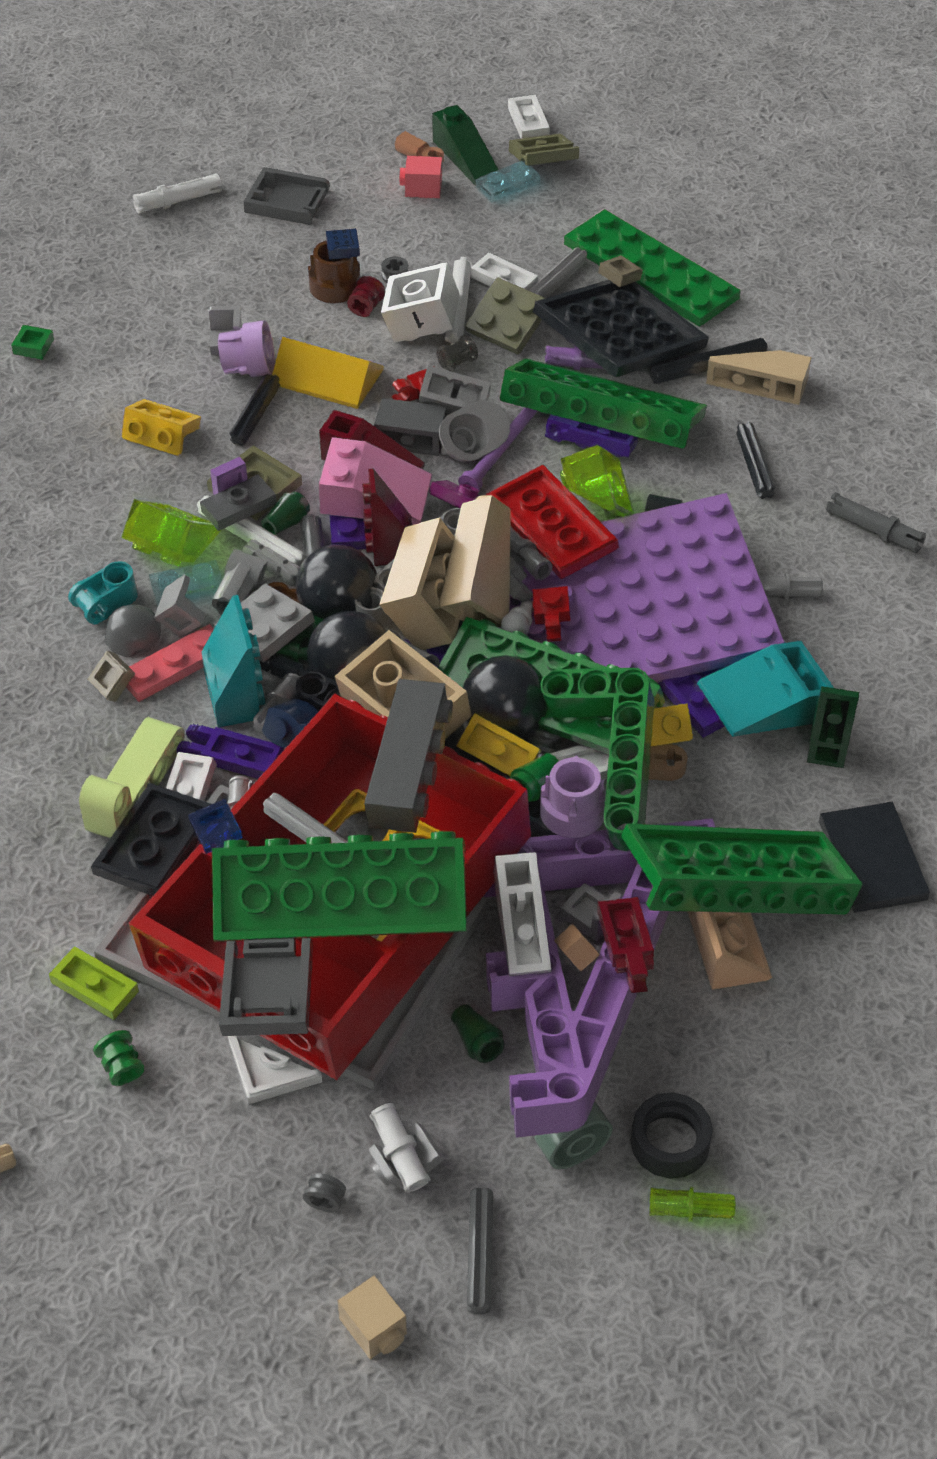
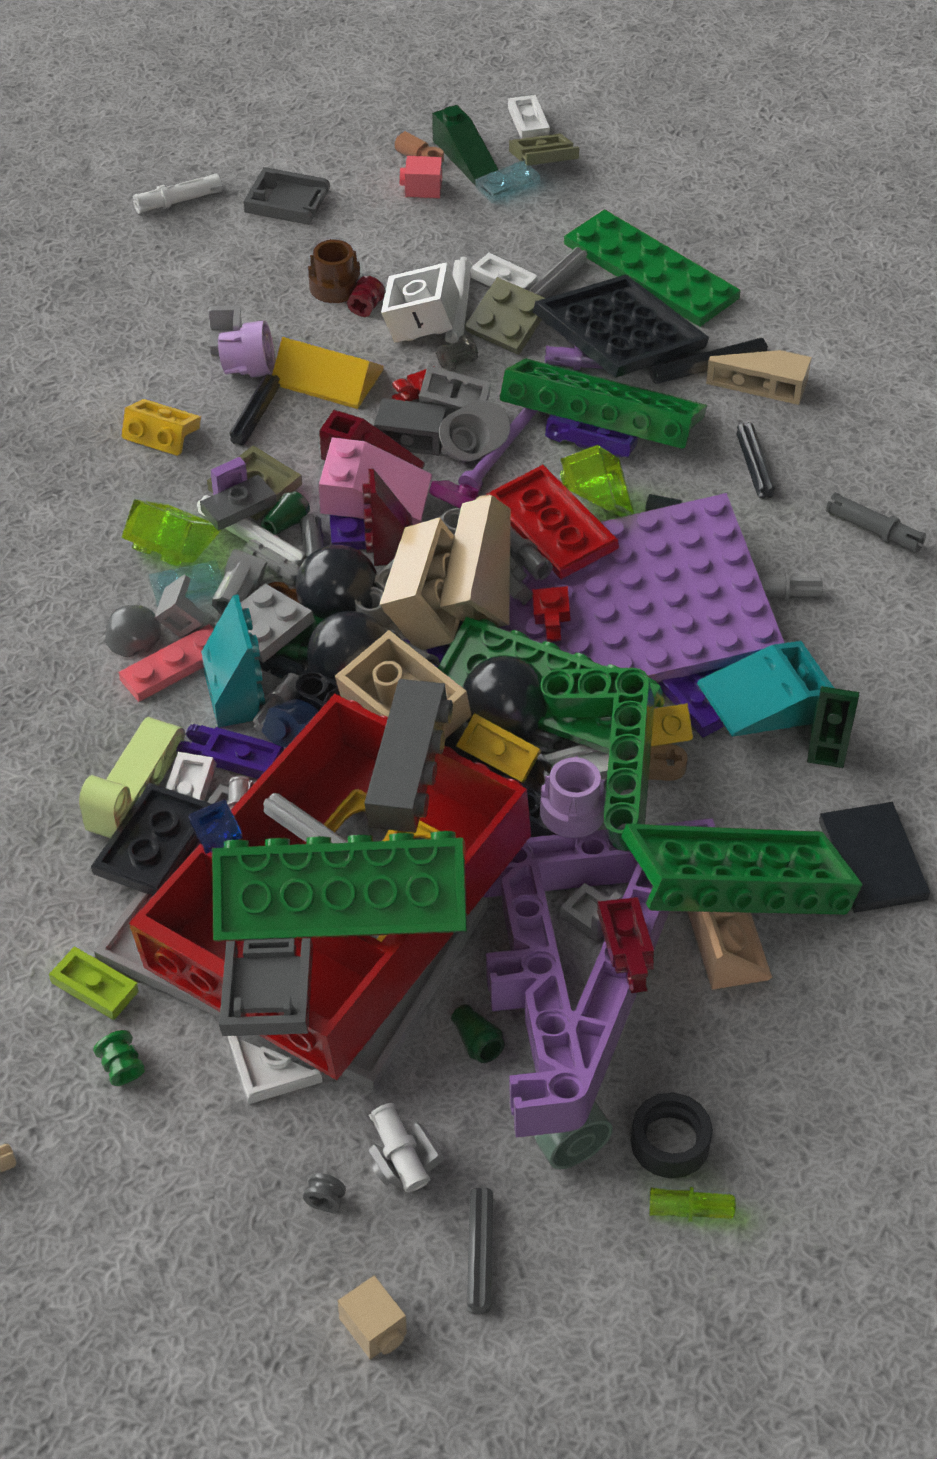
green plate [11,325,54,360] -> none
teal piece [68,561,138,625] -> none
dark tan tile [87,651,135,702] -> none
dark blue tile [326,228,360,259] -> none
dark grey bush [381,256,409,283] -> none
white slope [493,852,551,976] -> none
light grey bar [501,600,534,635] -> none
green cone [510,753,559,802] -> none
medium nougat piece [554,923,600,971] -> none
dark tan tile [598,256,643,287] -> none

